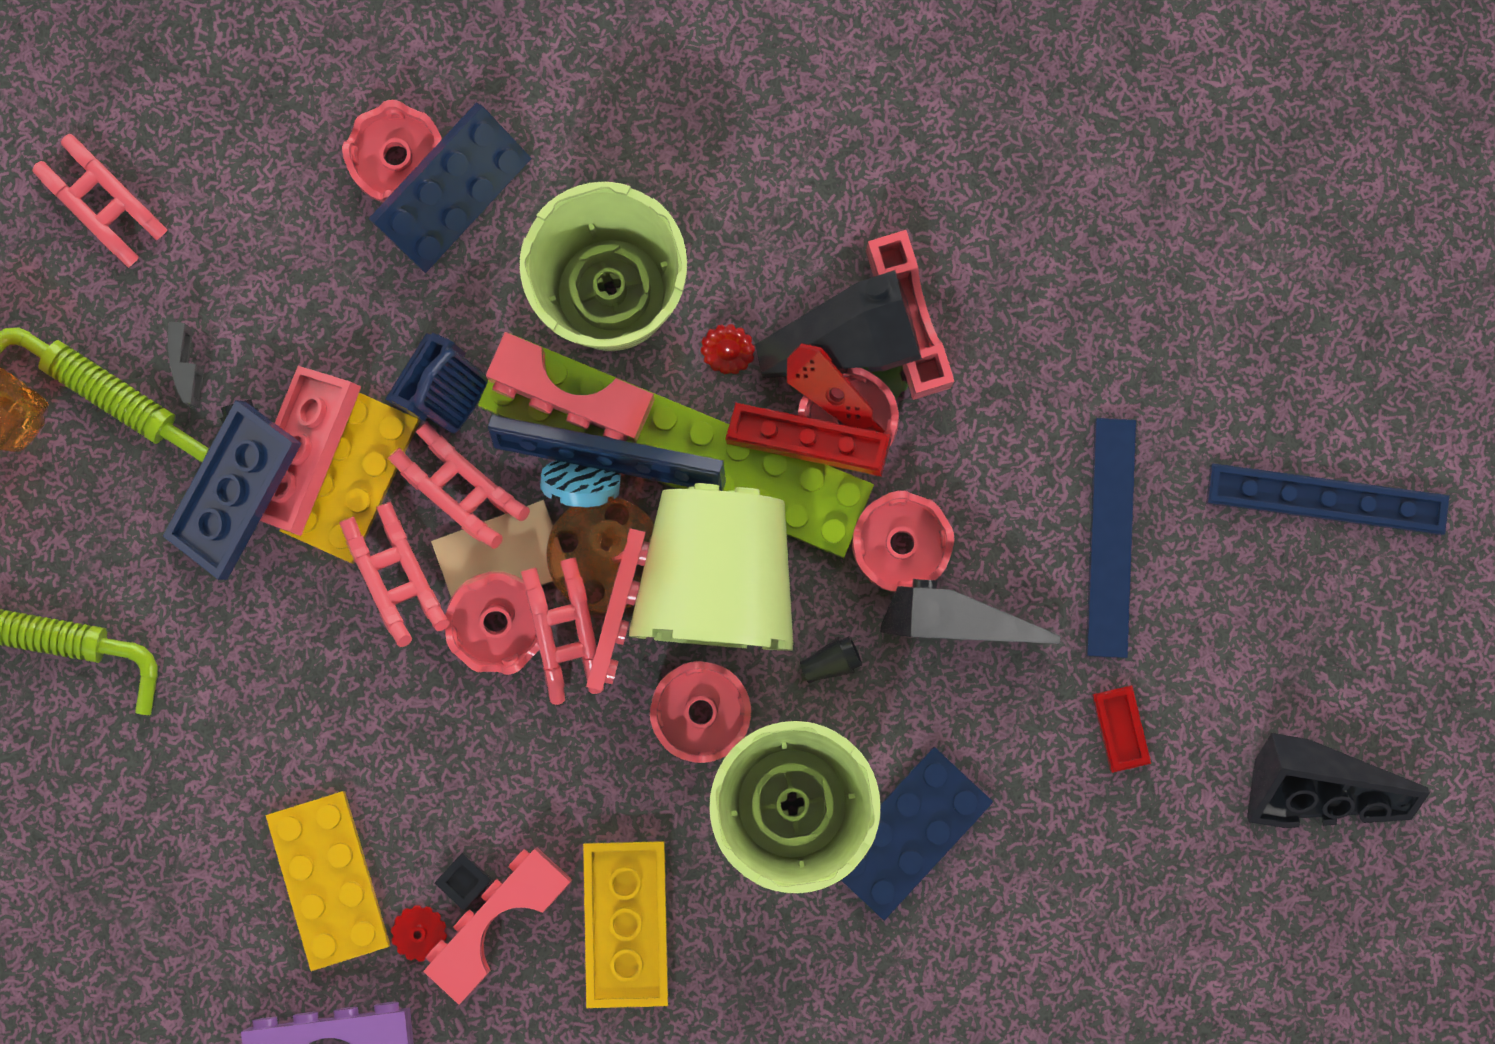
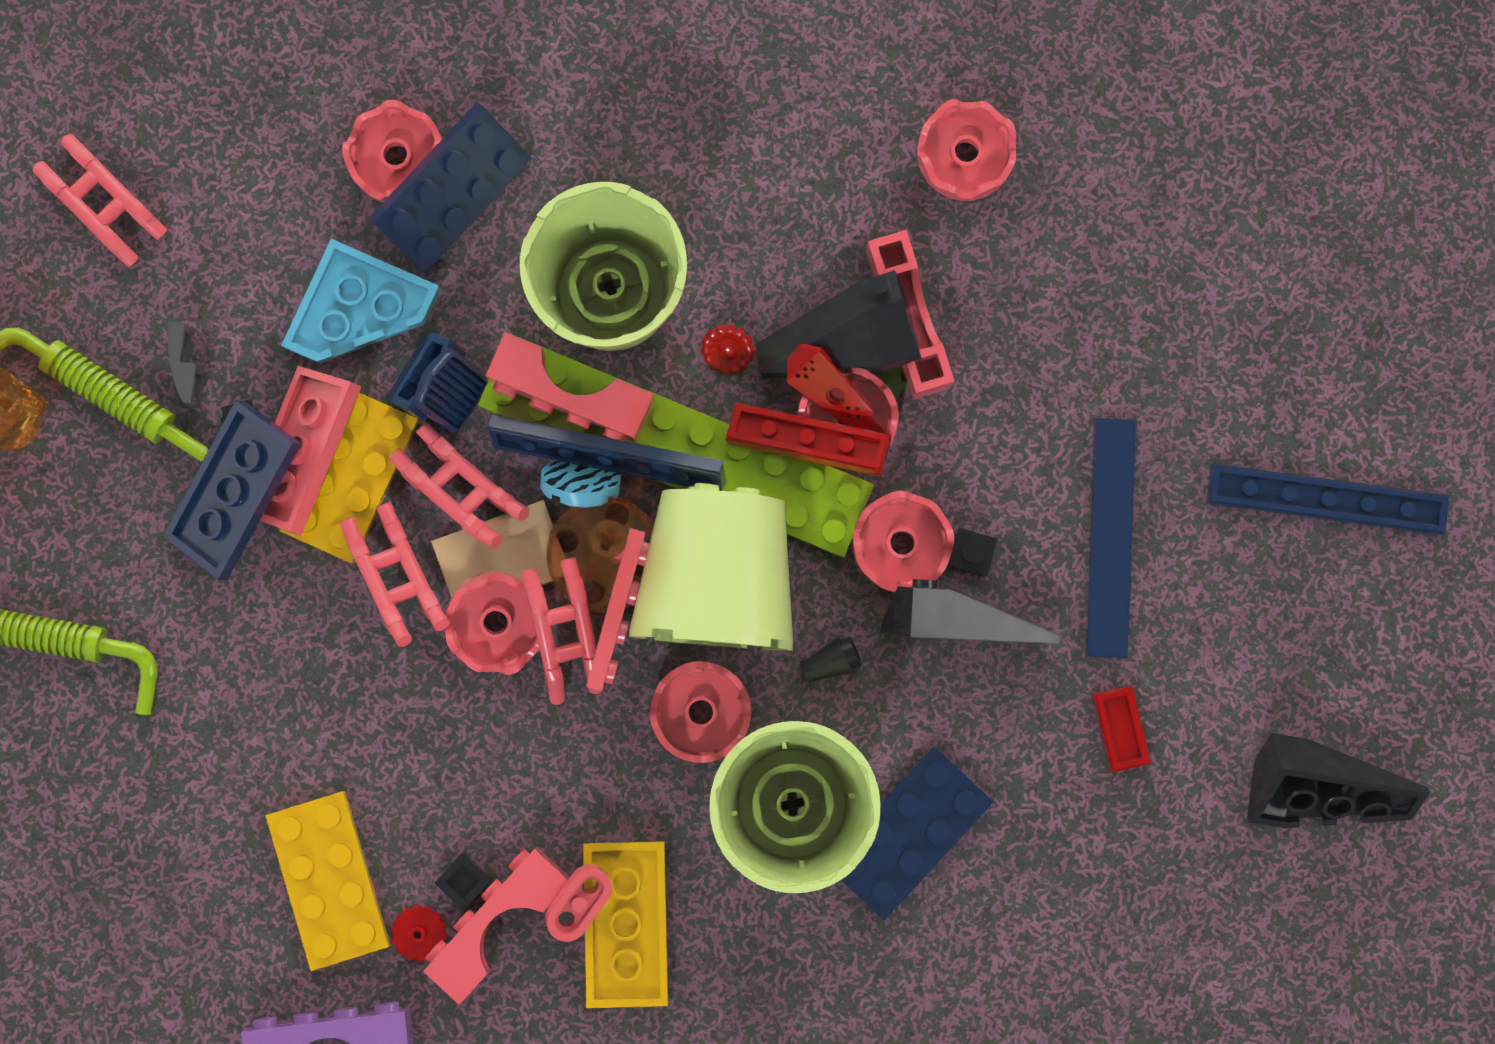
none -> medium azure plate [281,239,441,364]
none -> coral plate [545,864,612,942]
none -> coral plate [917,99,1016,201]
none -> black plate [948,528,997,577]

